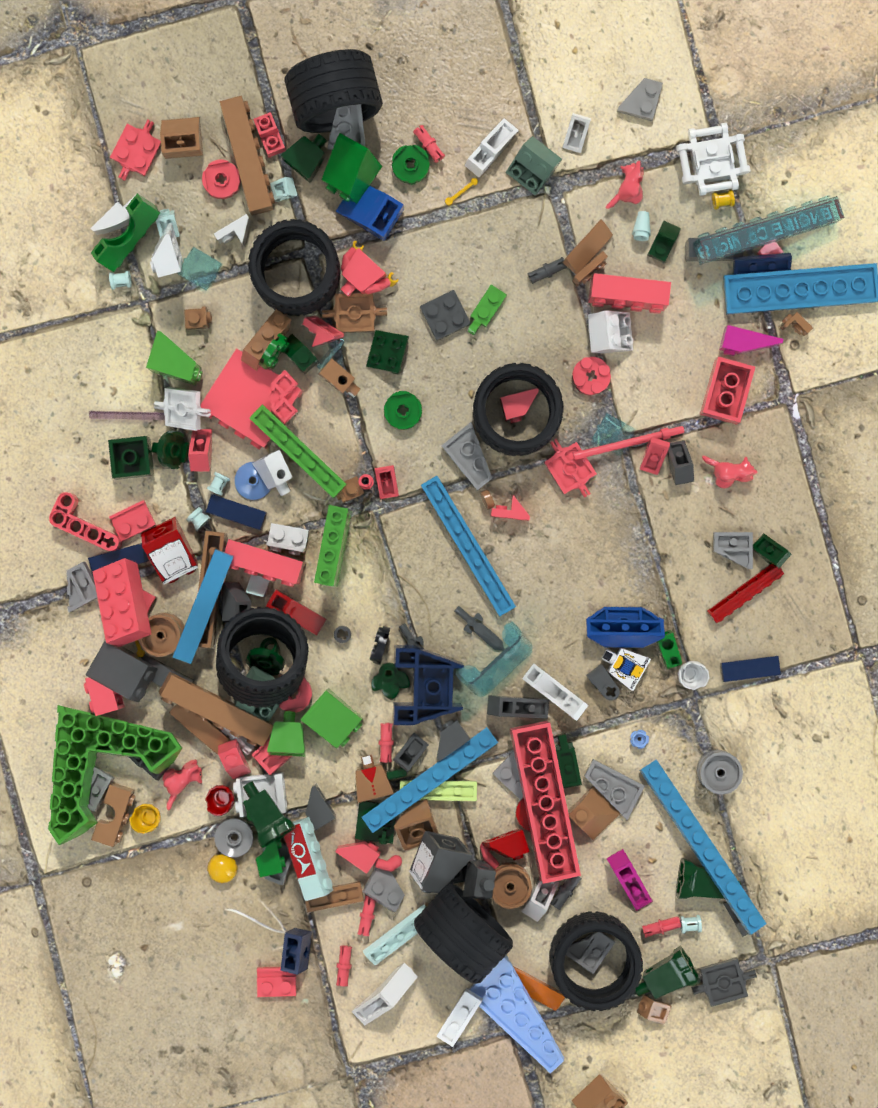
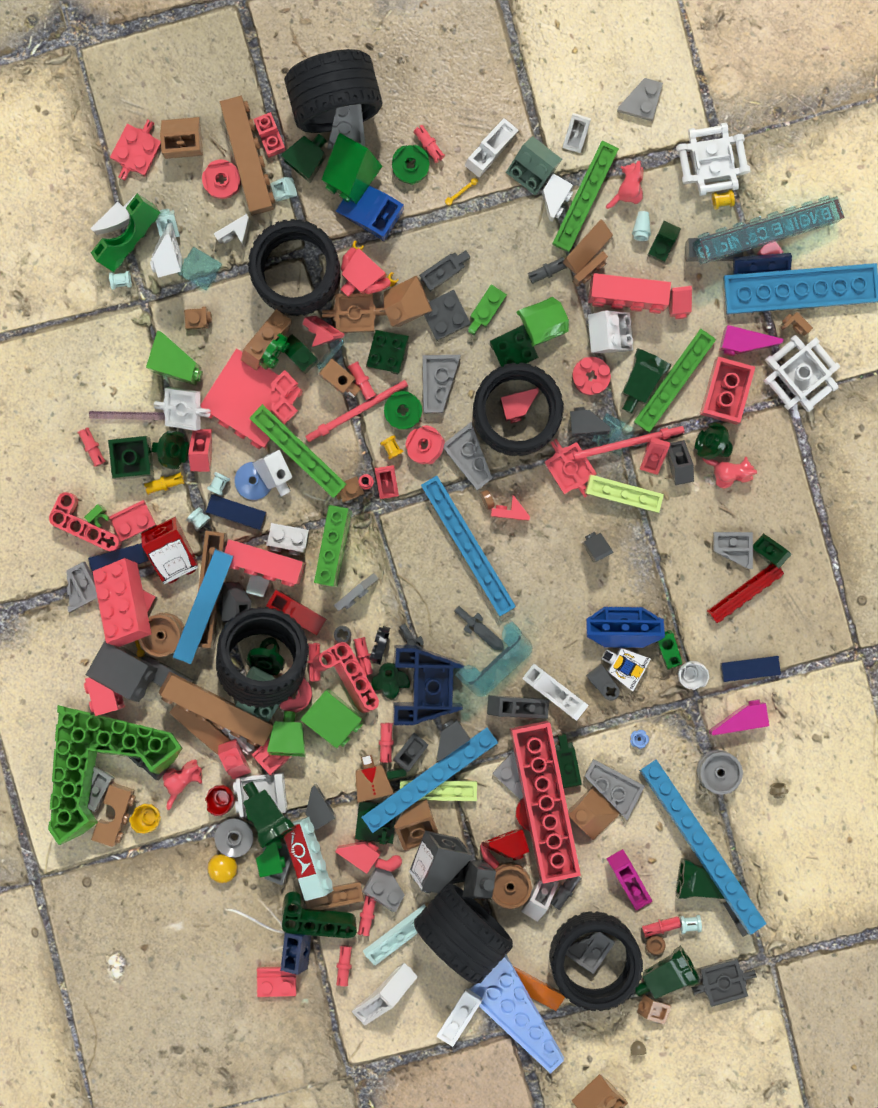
none -> coral pin [78,427,106,467]
none -> bright green tile [84,504,110,528]
none -> yellow pin [144,472,185,495]
none -> dark green beam [282,892,357,938]
none -> coral bar [305,380,408,442]
none -> coral axle [307,643,322,682]
none -> coral beam [313,642,379,713]
none -> light grey wing [334,573,378,611]
none -> coral pin [347,361,376,401]
none -> coral axle [353,637,373,676]
none -> yellow bush [380,435,403,460]
none -> medium nougat slope [384,276,432,327]
none -> coral plate [406,425,445,465]
none -> dark grey hinge [419,250,470,292]
none -> light grey wing [423,355,461,413]
none -> dark green hinge [490,324,539,367]
none -> bright green slope [516,297,569,347]
none -> white slope [542,174,574,222]
none -> bright green plate [552,141,619,253]
none -> dark grey slope [570,407,611,437]
none -> dark grey slope [582,532,613,562]
none -> yellowish green plate [585,475,664,513]
none -> dark green piece [622,348,672,414]
none -> dark tan hinge [631,1041,647,1056]
none -> bright green plate [634,329,716,433]
none -> medium nougat tile [646,935,666,955]
none -> coral slope [668,286,692,319]
none -> dark green tile [695,422,733,460]
none -> dark pink slope [709,699,770,736]
none -> white brick [763,335,841,412]
none -> dark tan plate [769,783,789,799]

